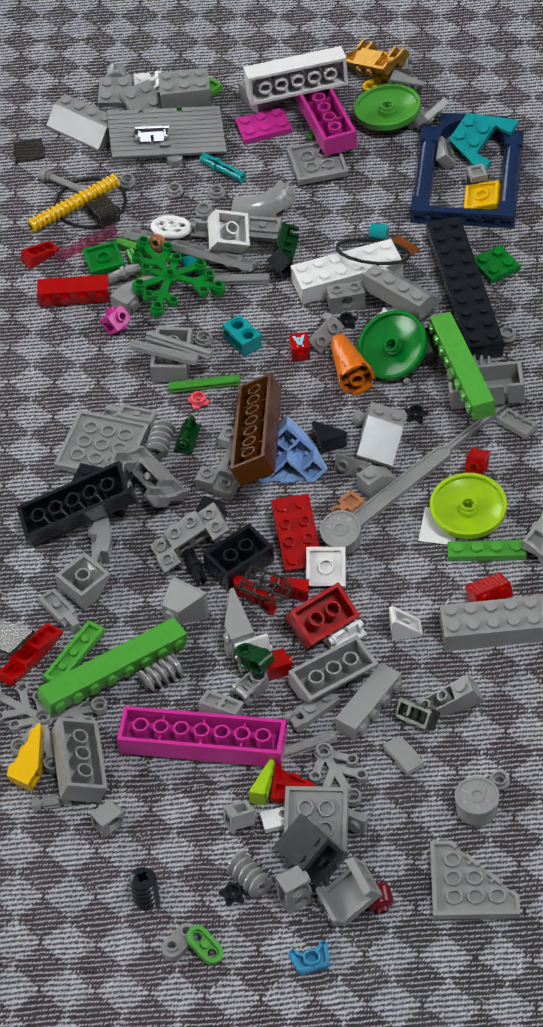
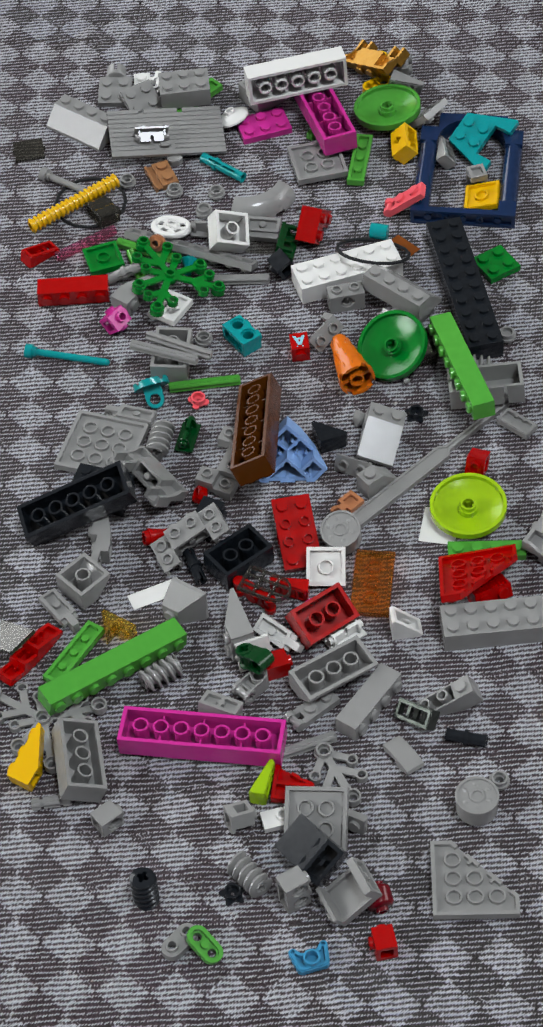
black plate [337,312,358,330] -> none
none -> teal piece [24,343,110,366]
none -> clear yellow slope [101,609,137,644]
none -> white sticker [127,577,177,610]
none -> teal tile [133,375,169,409]
none -> red cone [142,528,166,547]
none -> medium nougat plate [144,160,179,193]
none -> white plate [147,289,193,327]
none -> red tile [192,485,208,504]
none -> white dish [221,107,249,128]
none -> white hinge [253,612,305,653]
none -> red brick [295,205,332,244]
none -> bright green plate [347,134,373,186]
none -> clear orange tile [351,549,396,618]
none -> red brick [368,924,398,961]
none -> coral plate [383,182,426,217]
none -> yellow brick [390,122,418,165]
none -> red plate [438,544,518,603]
none -> black pin [445,728,488,748]

